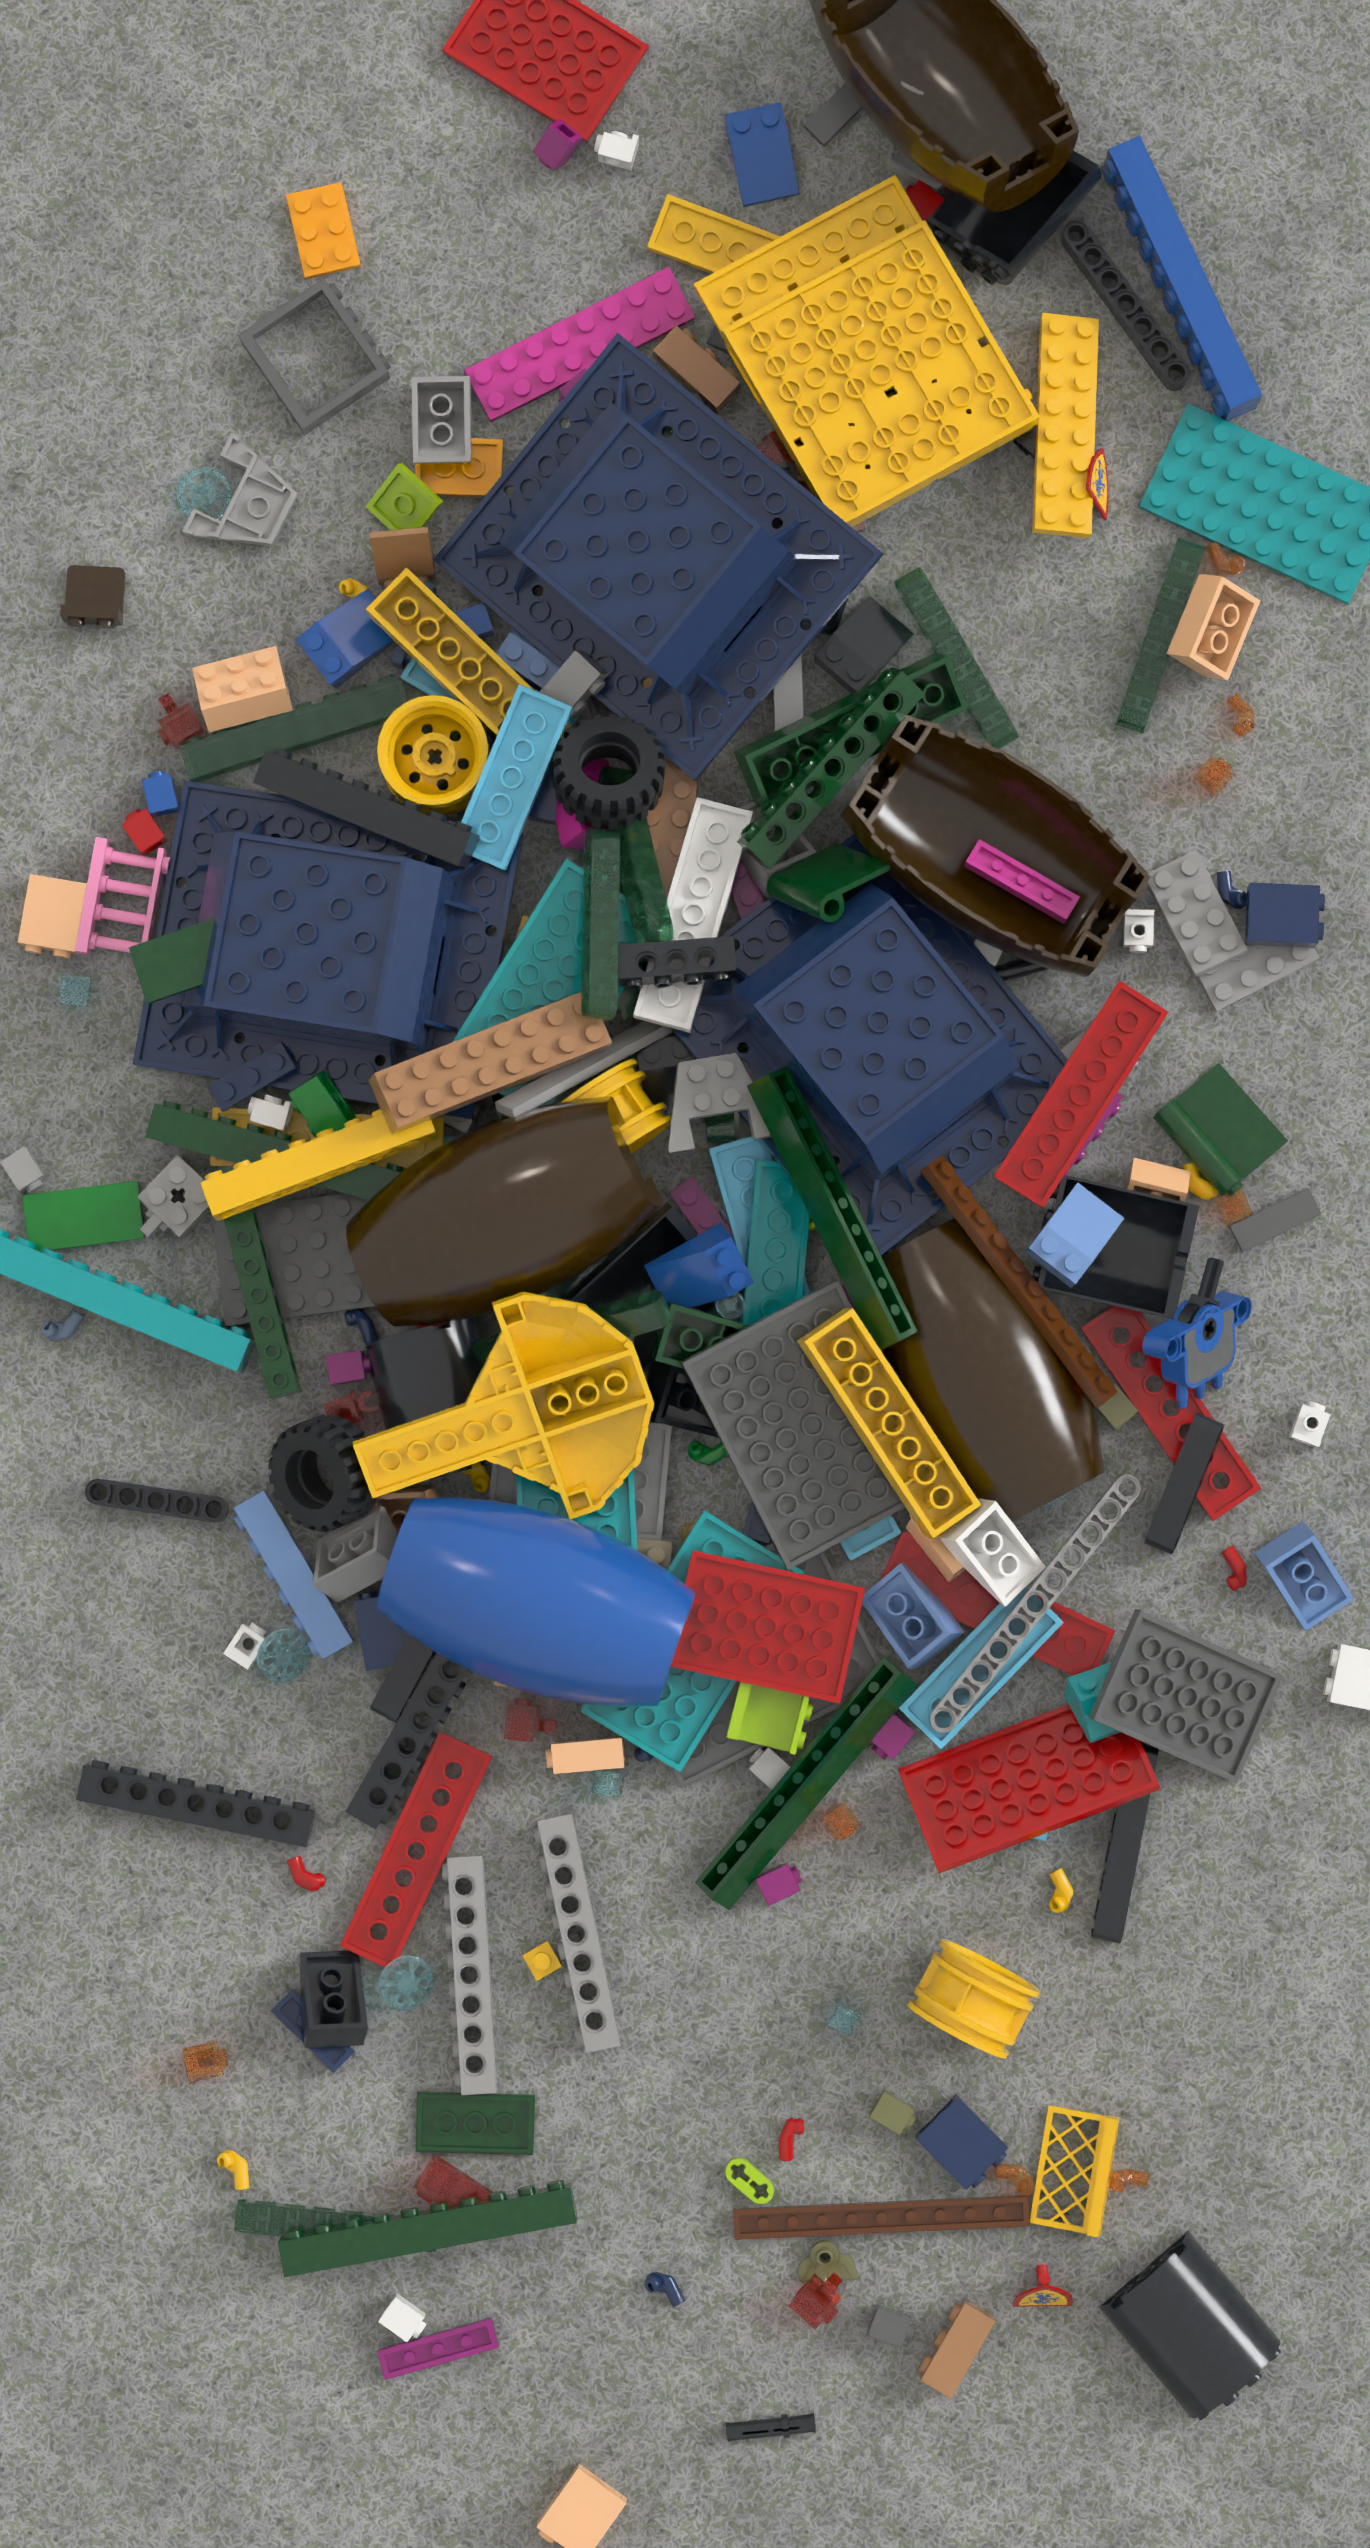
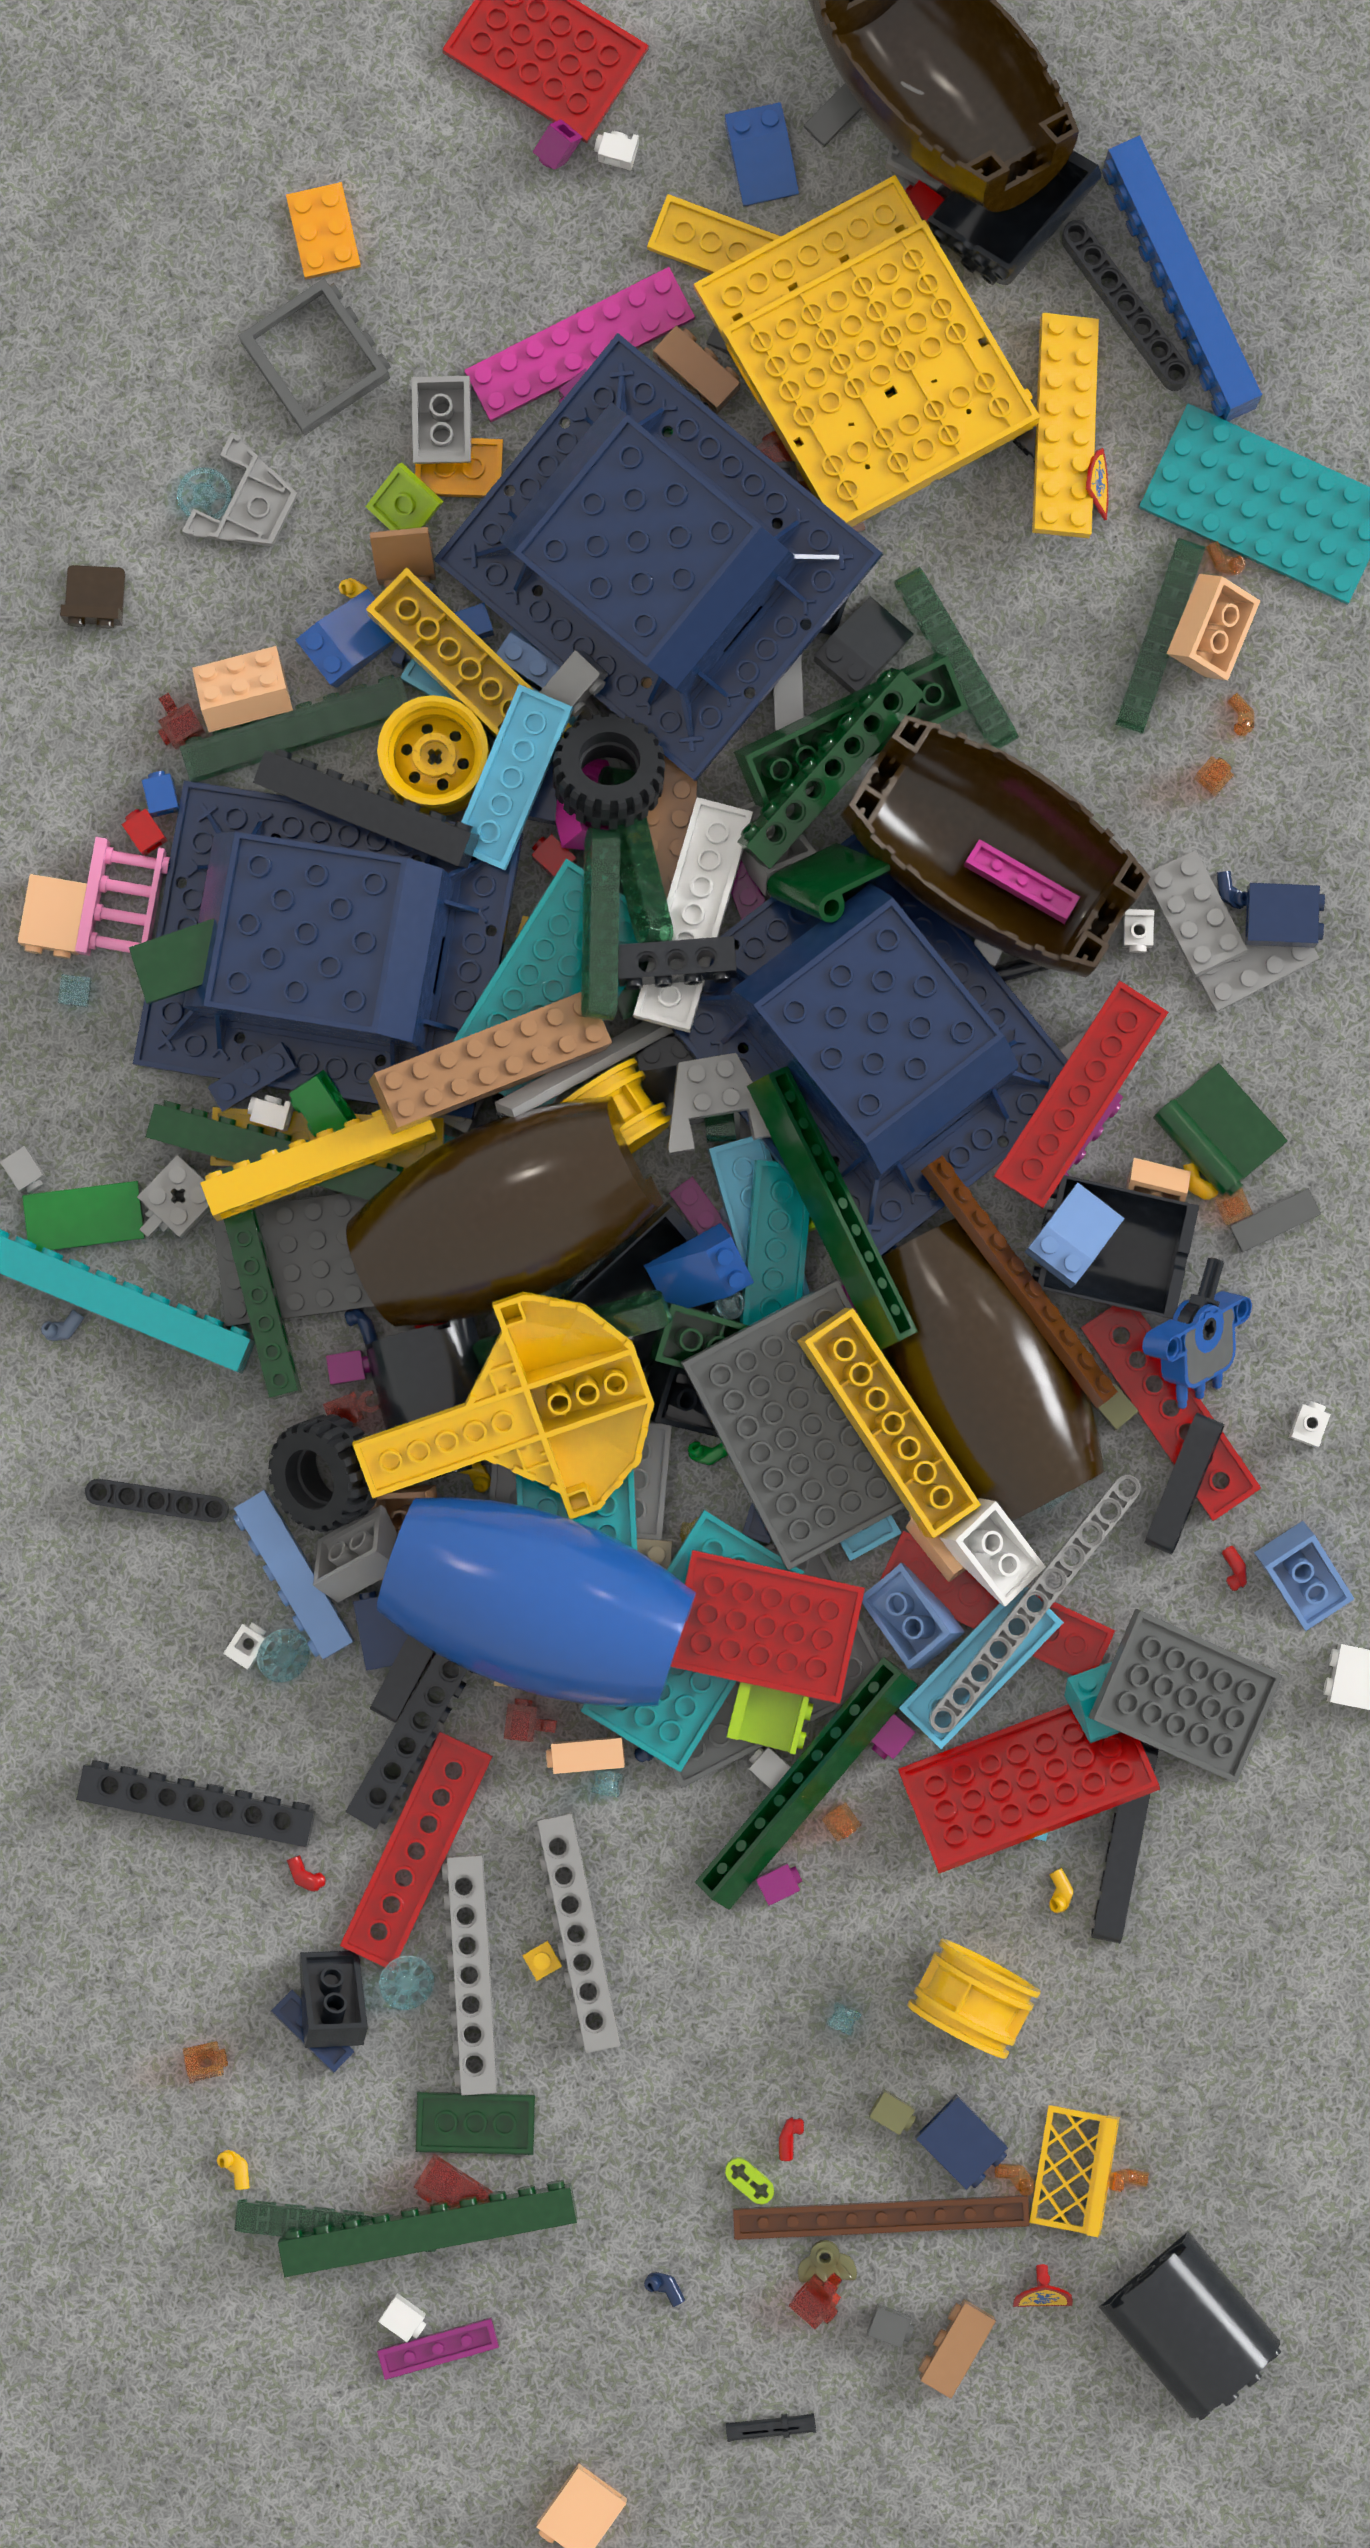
none -> red brick [531,834,577,878]

